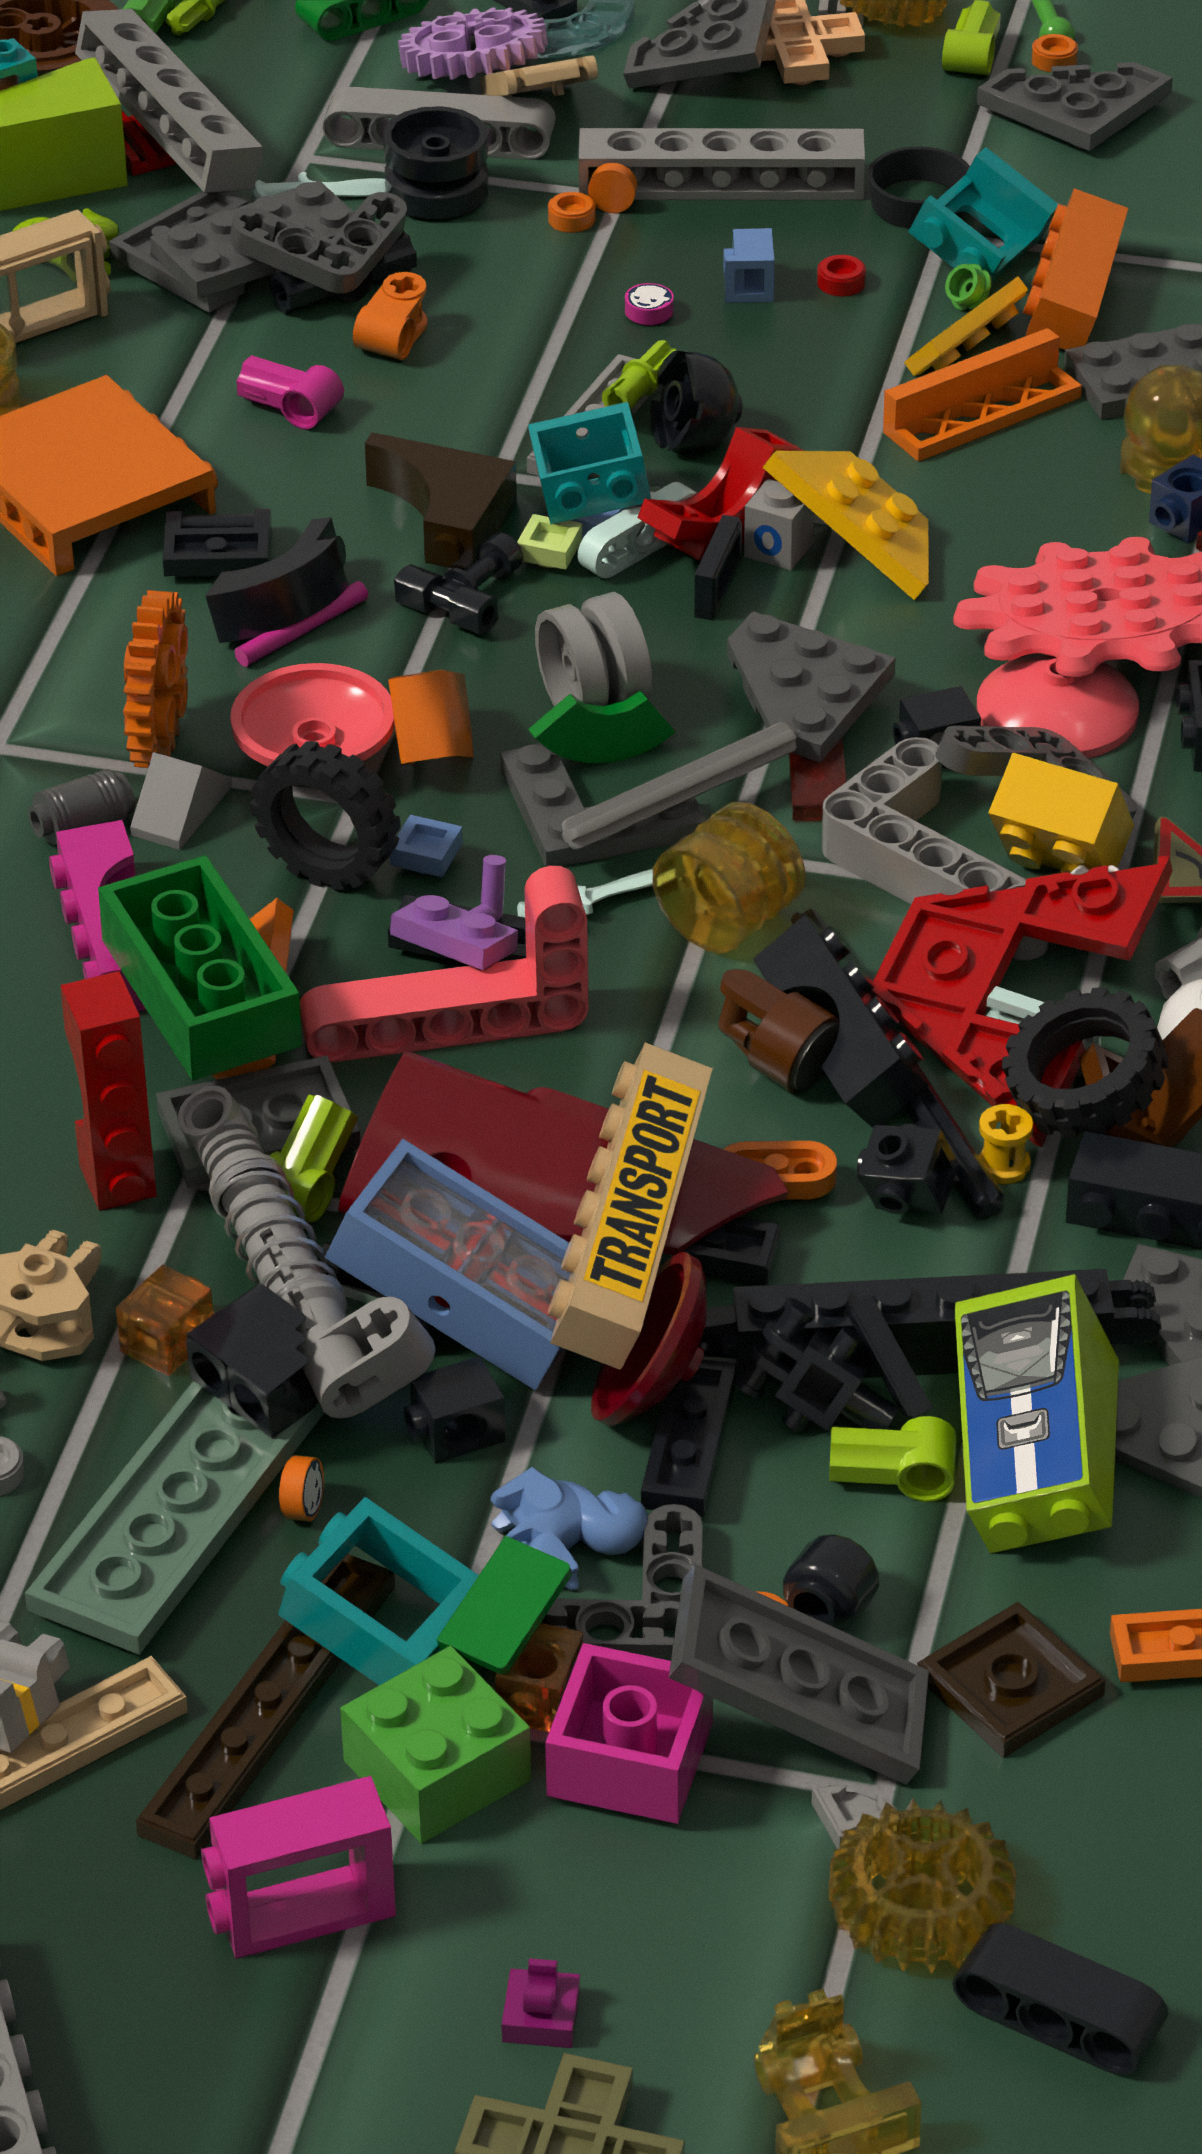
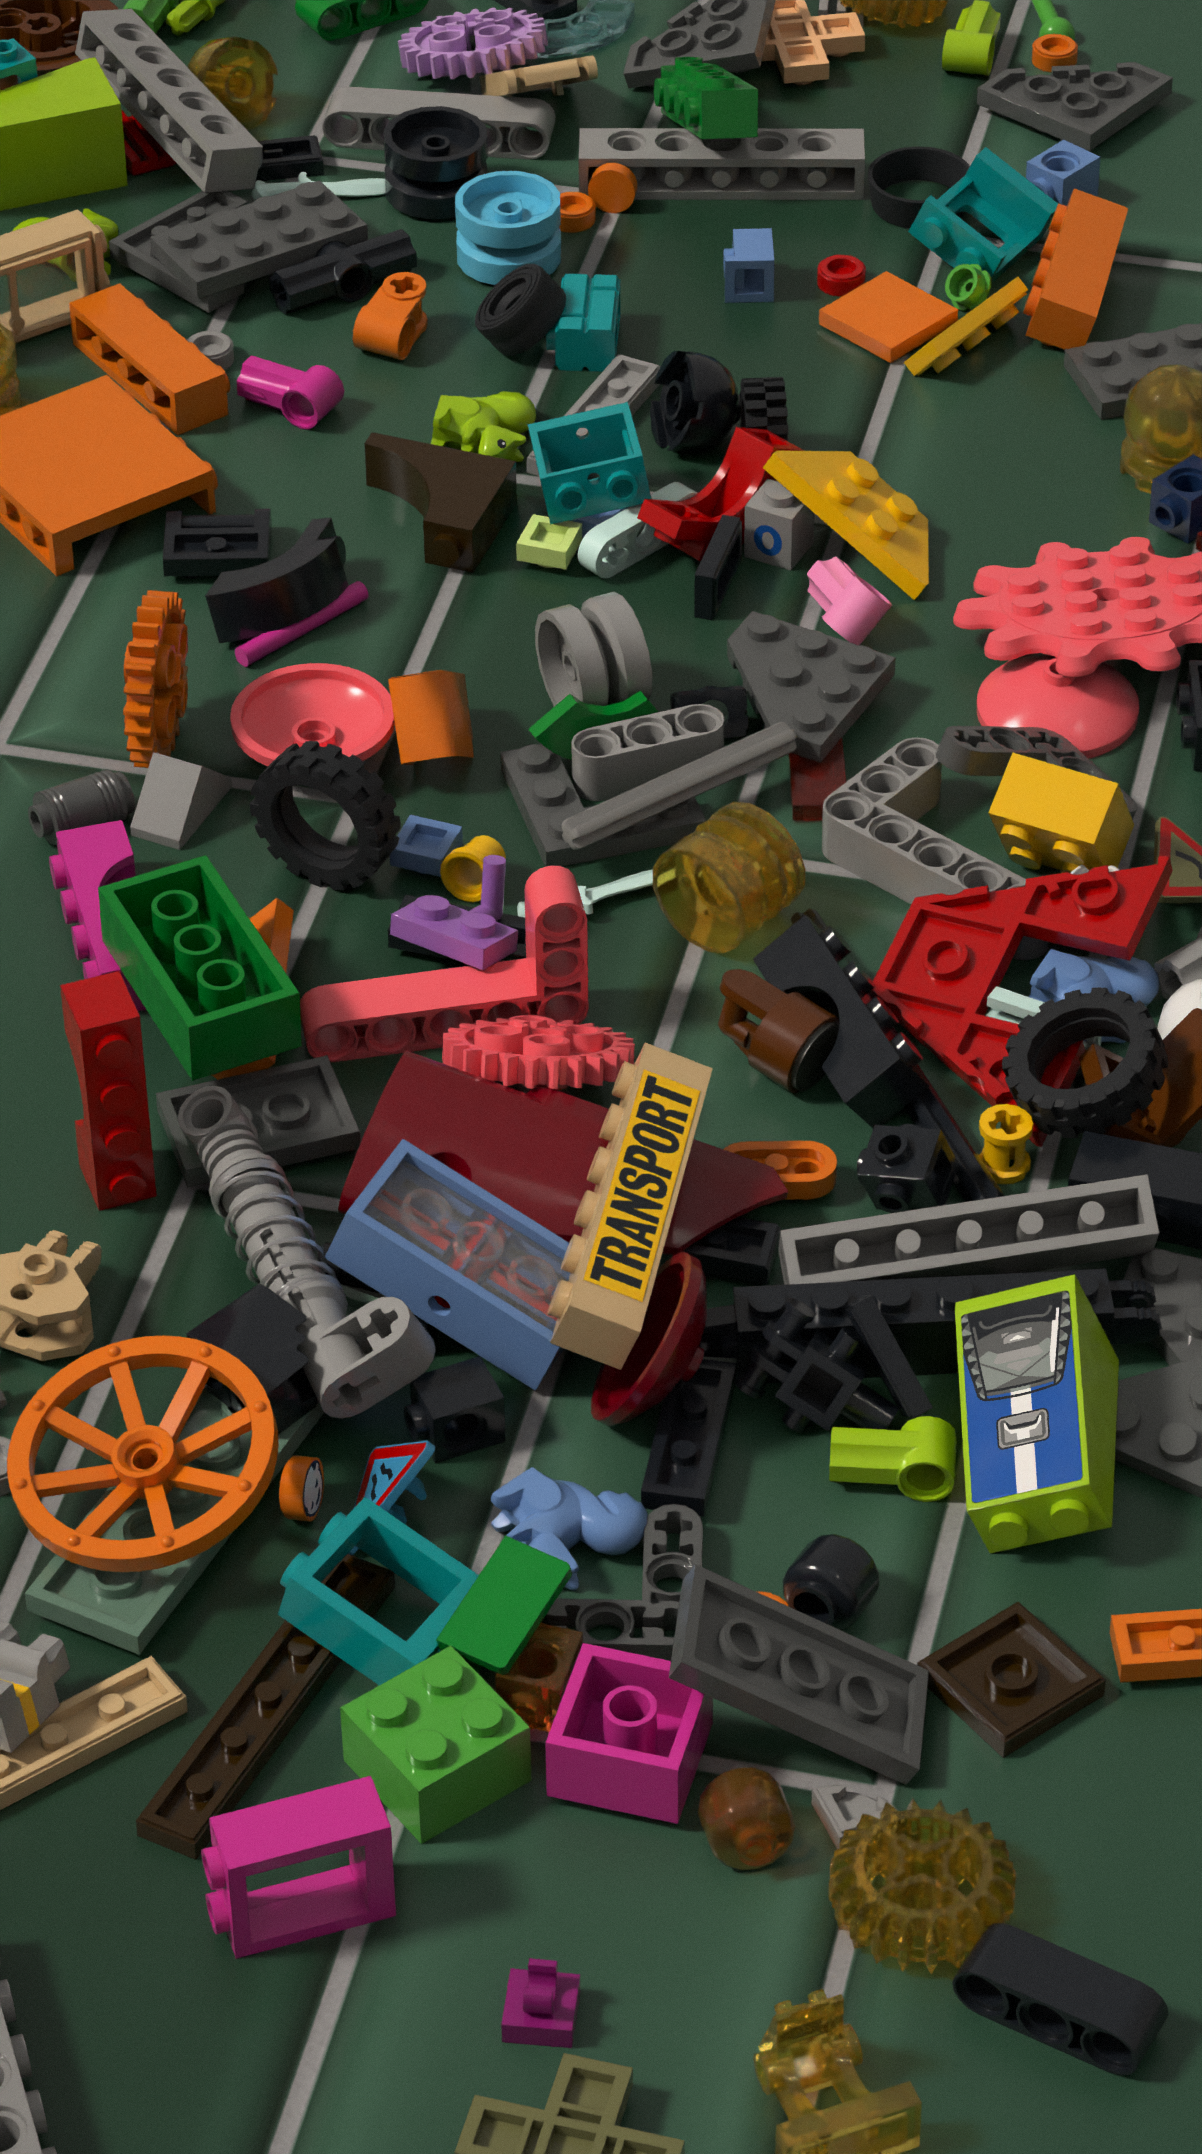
clear orange brick [116,1264,214,1376] -> none
dark grey beam [230,192,407,293] -> none
lime piece [270,1094,359,1223] -> none
black bar [394,532,523,634] -> none
lime axle [602,340,677,410] -> none
tile [625,283,674,326] -> none
orange fence [883,328,1082,462] -> none
black brick [893,686,981,769] -> none
none -> orange wheel [7,1335,279,1572]
none -> orange brick [69,283,230,435]
none -> clear yellow cylinder [187,36,278,130]
none -> light grey tile [187,331,234,370]
none -> black tile [256,135,324,181]
none -> dark azure piece [348,1441,435,1555]
none -> lime animal [431,391,537,462]
none -> yellow piece [440,835,506,902]
none -> coral gear [442,1015,635,1090]
none -> medium azure wheel [455,171,561,285]
none -> black tyre [475,264,566,356]
none -> teal brick [546,274,621,372]
none -> light grey beam [571,704,725,801]
none -> green brick [654,57,758,139]
none -> black piece [670,685,749,739]
none -> clear orange head [698,1767,795,1870]
none -> black tyre [740,377,788,441]
none -> light grey brick [778,1174,1159,1285]
none -> bright pink piece [807,556,892,645]
none -> orange tile [819,271,958,363]
none -> medium blue brick [1026,140,1100,206]
none -> medium blue animal [1029,949,1160,1043]

